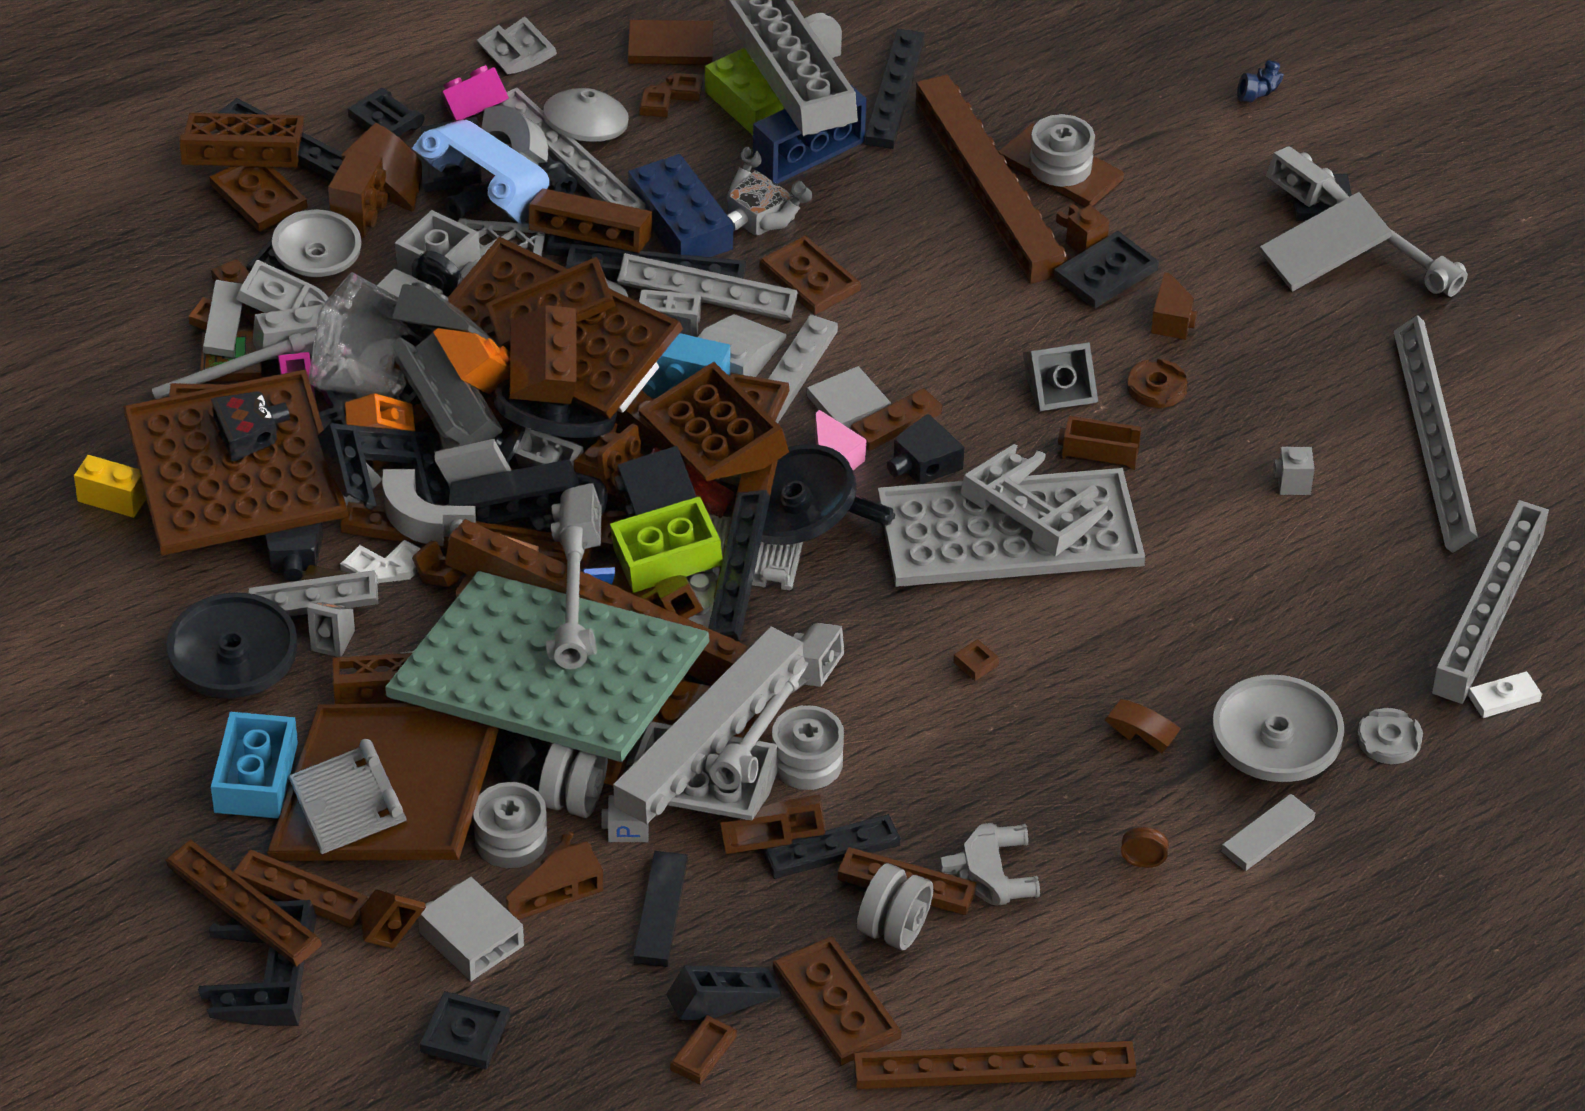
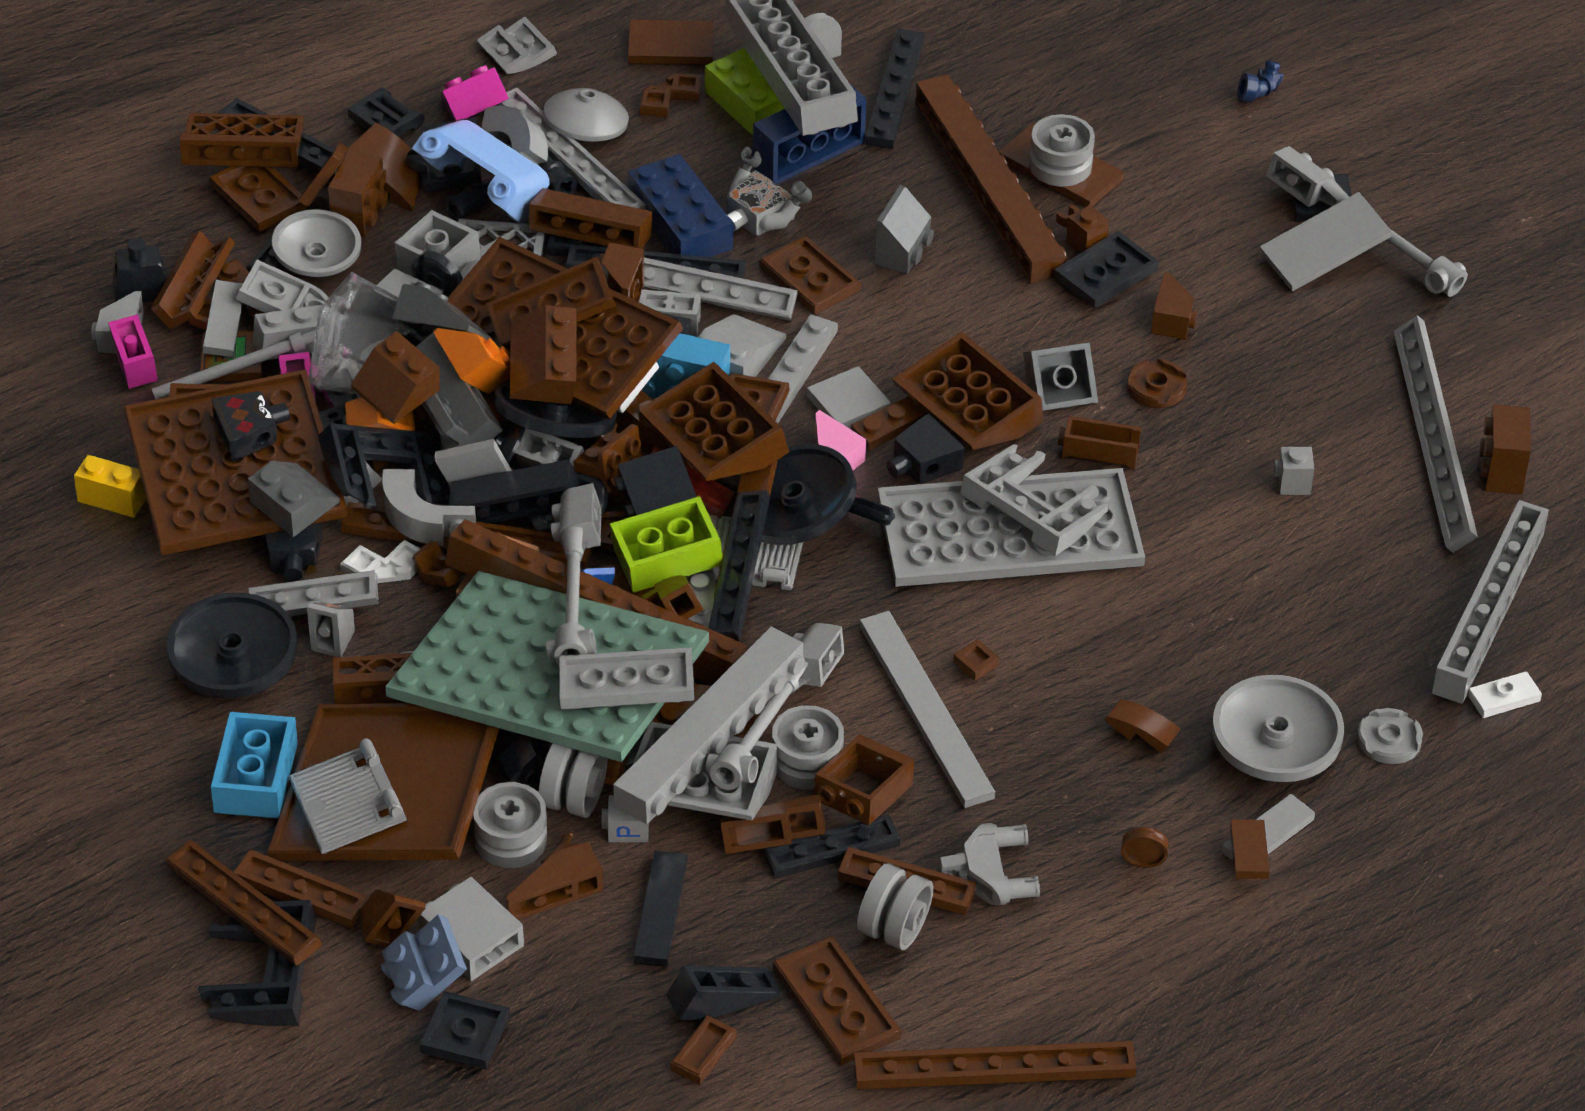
none -> light grey slope [91,291,144,354]
none -> dark pink slope [108,314,158,389]
none -> black torso [112,238,169,302]
none -> reddish brown fence [151,230,235,329]
none -> dark grey slope [248,461,340,537]
none -> reddish brown tile [298,142,348,206]
none -> reddish brown slope [351,331,440,424]
none -> sand blue plate [381,914,467,1011]
none -> black hinge [406,149,429,174]
none -> light grey plate [559,647,694,709]
none -> reddish brown slope [598,242,644,302]
none -> reddish brown window [814,734,915,825]
none -> light grey tile [860,611,995,808]
none -> dark grey slope [875,185,934,274]
none -> reddish brown slope [892,331,1043,450]
none -> reddish brown tile [1230,819,1270,879]
none -> reddish brown brick [1479,404,1531,494]

